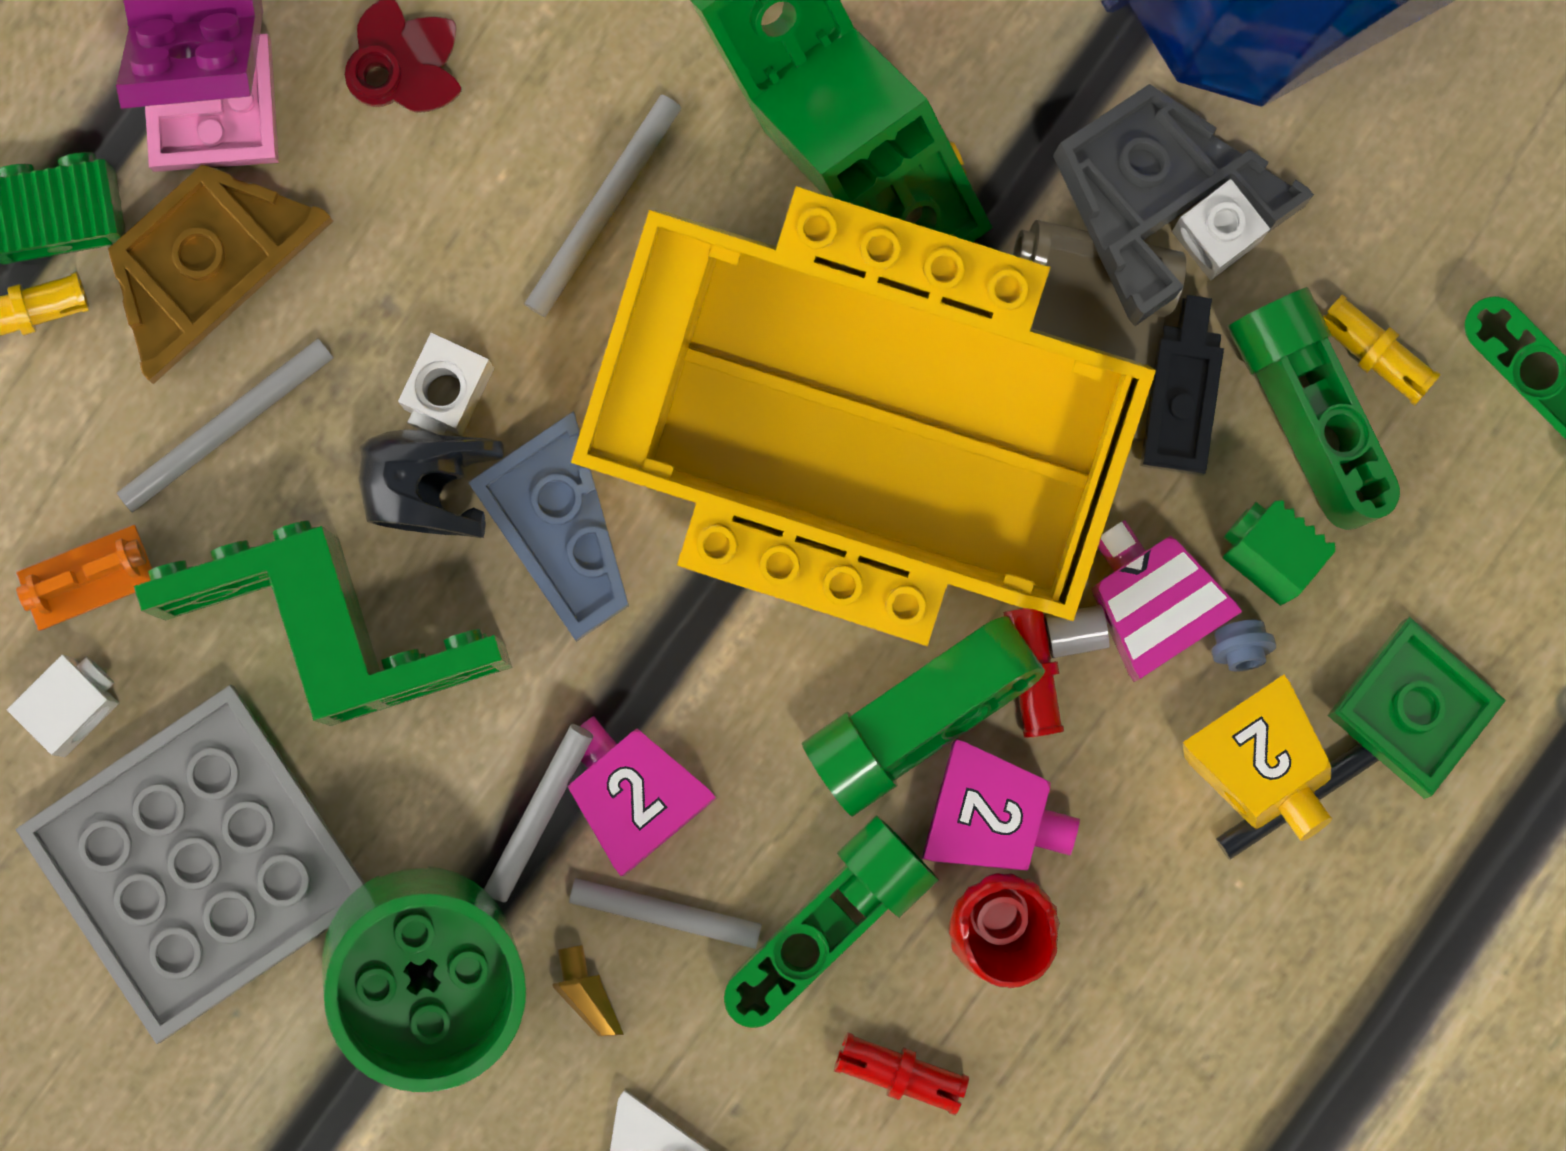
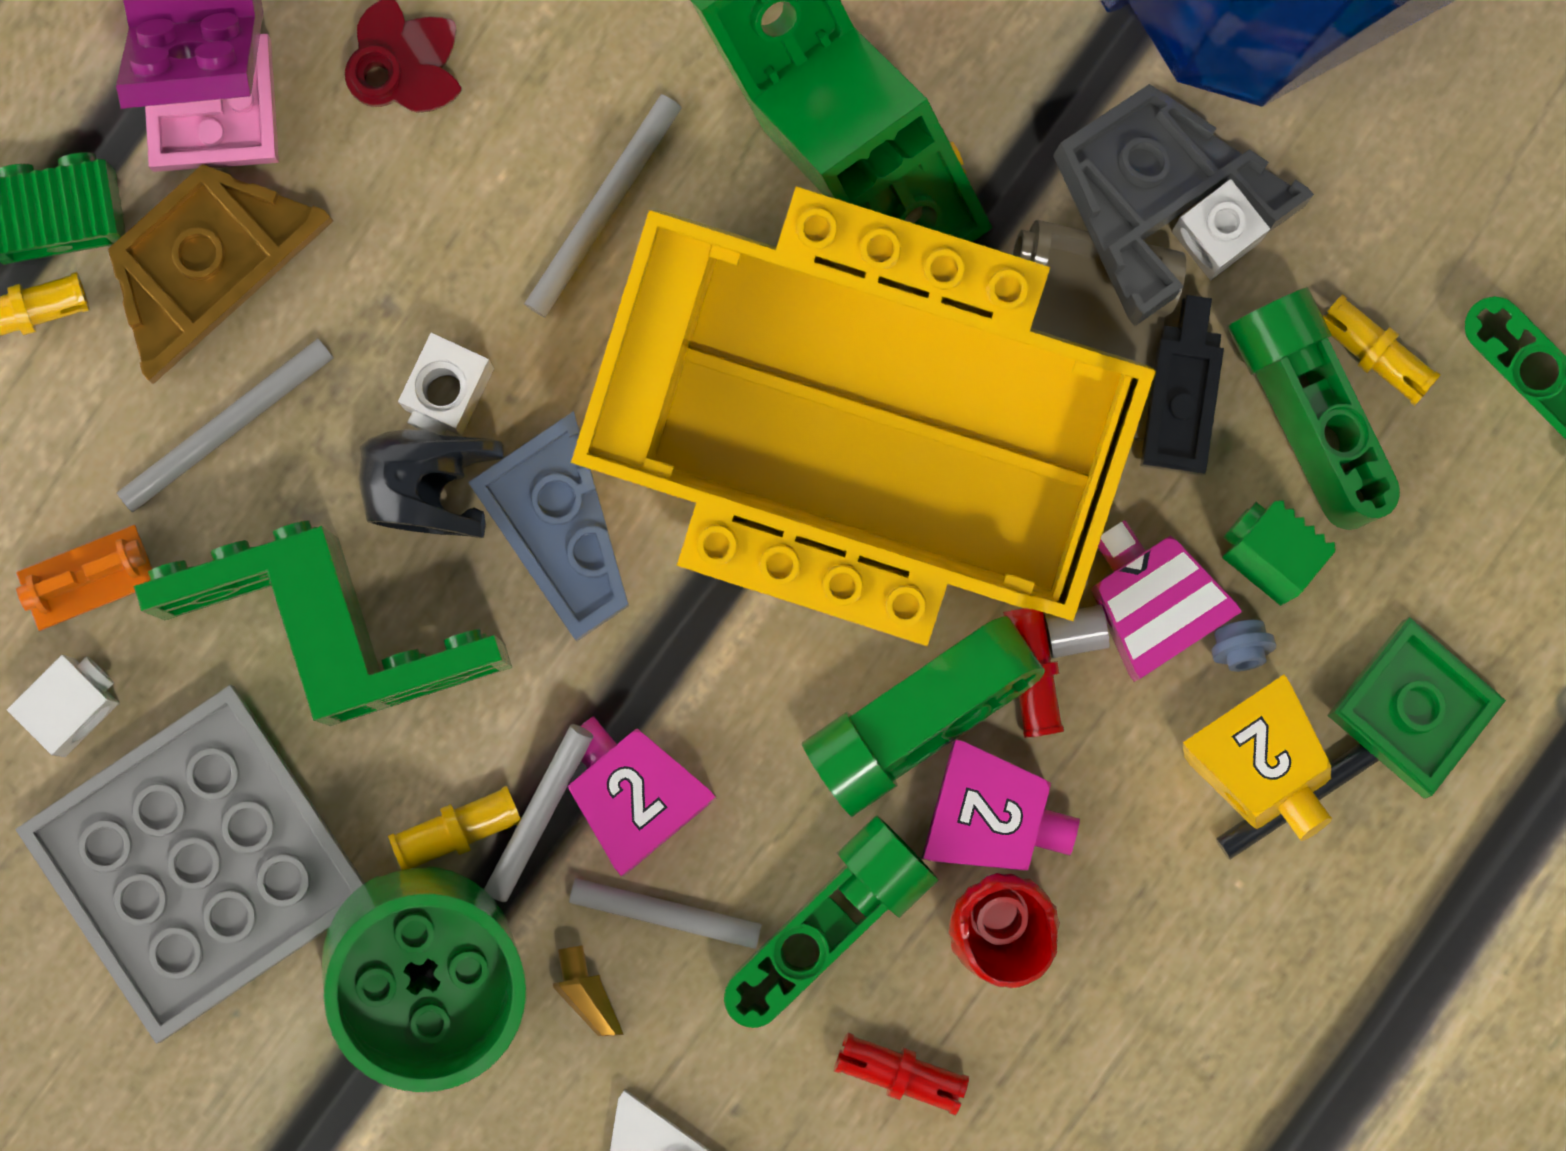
none -> yellow pin [388,786,521,870]

